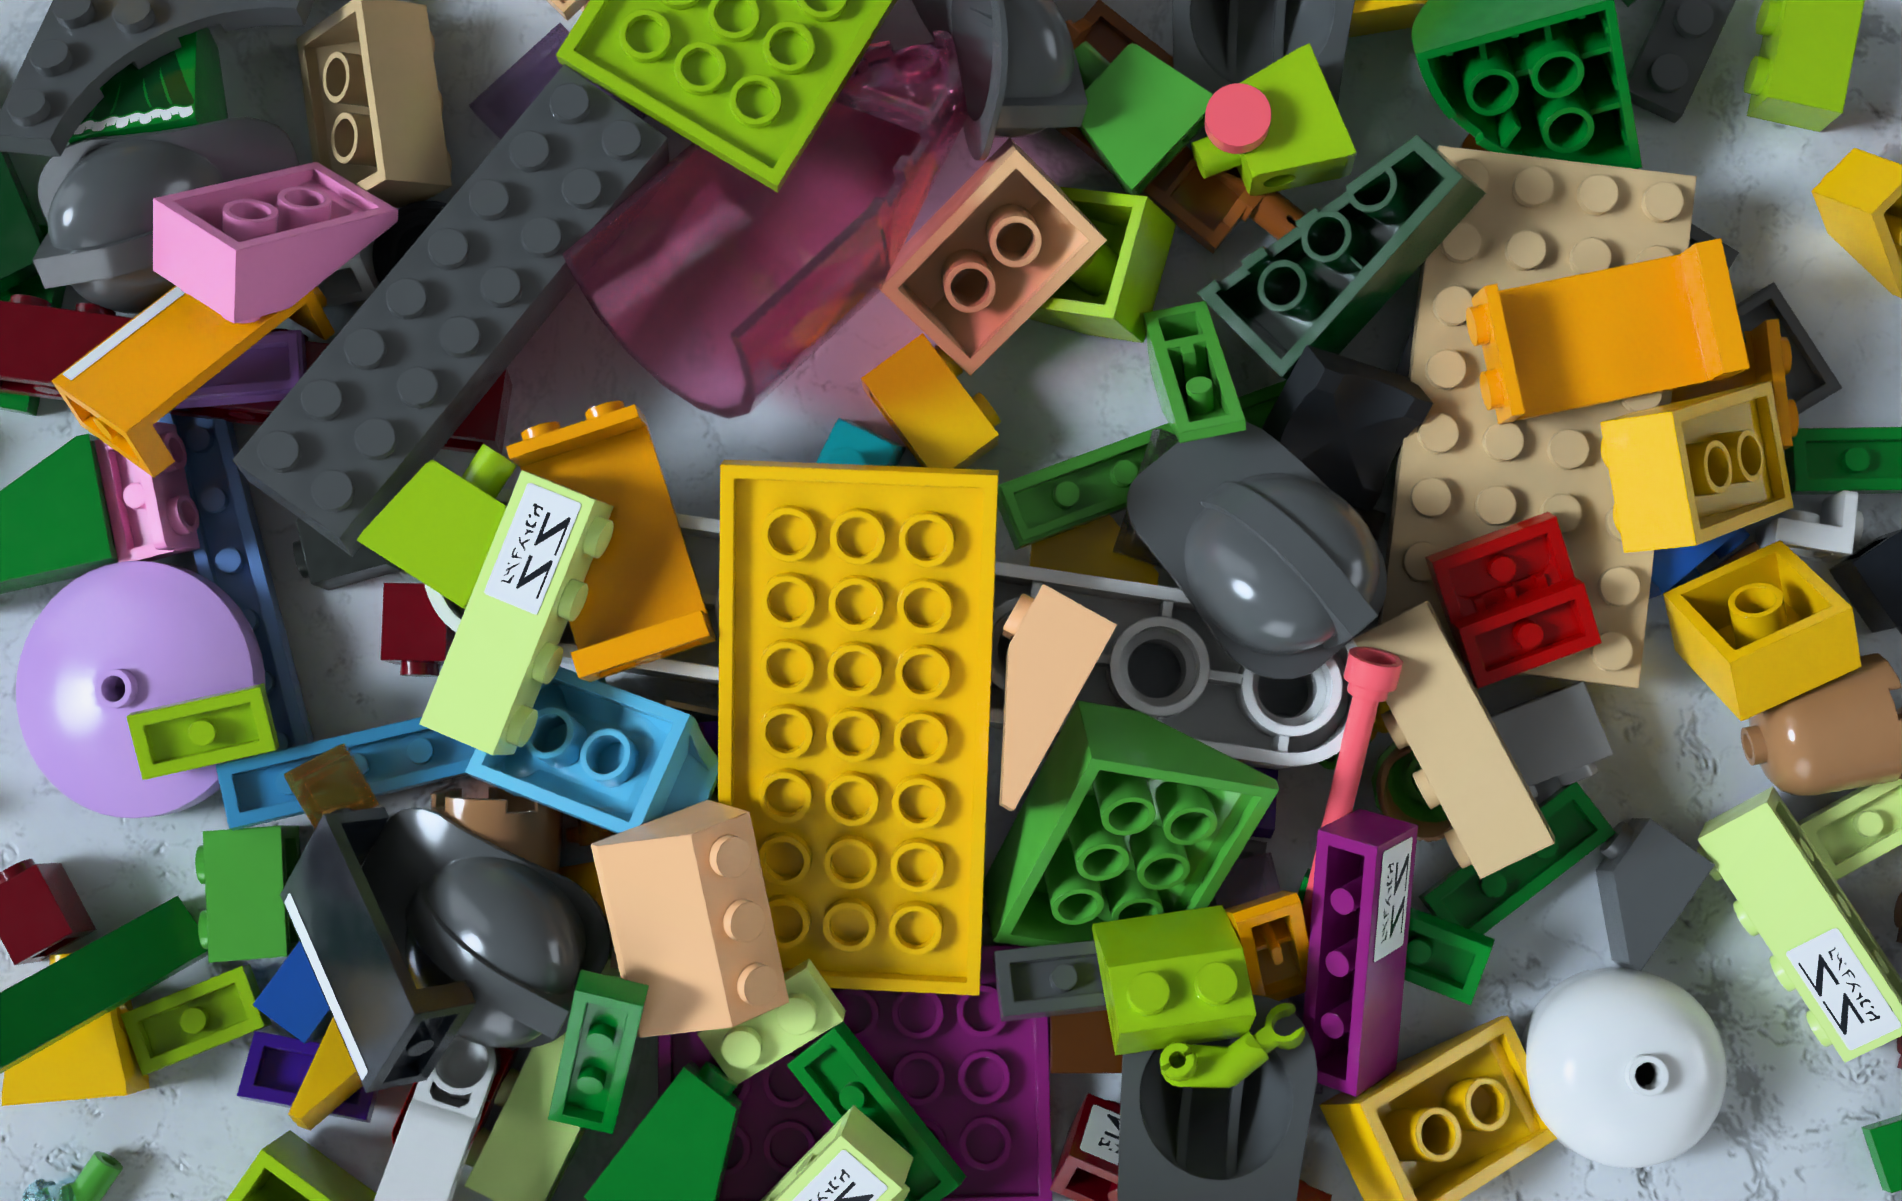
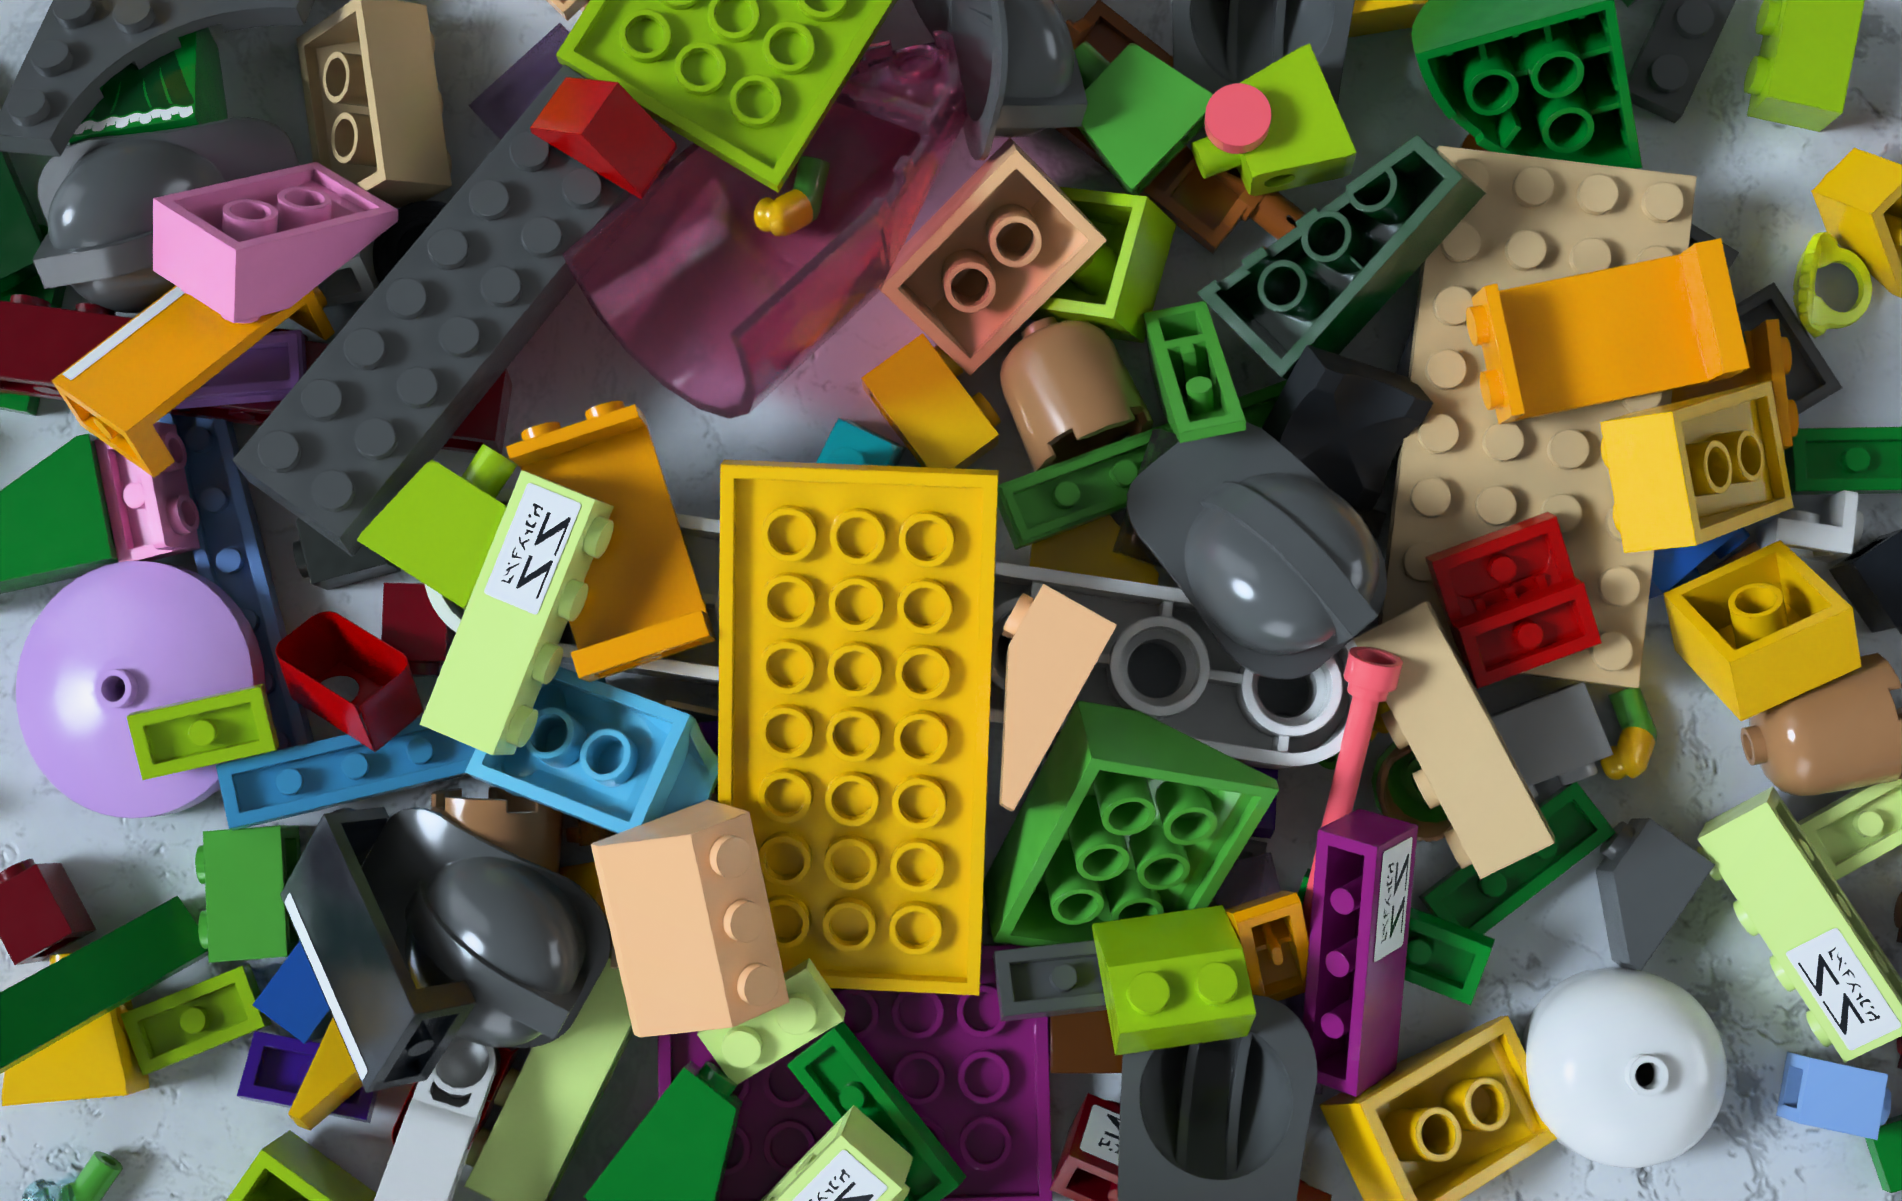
clear orange slope [283,743,380,829] -> none
green plate [548,970,649,1134] -> none
lime arm [1159,1003,1306,1088] -> none
none -> red piece [275,611,424,752]
none -> red slope [530,77,677,200]
none -> yellow arm [754,156,830,236]
none -> medium nougat cylinder [1000,317,1153,471]
none -> arm [1600,686,1657,780]
none -> light blue brick [1776,1052,1892,1140]
none -> neon yellow piece [1793,232,1872,338]

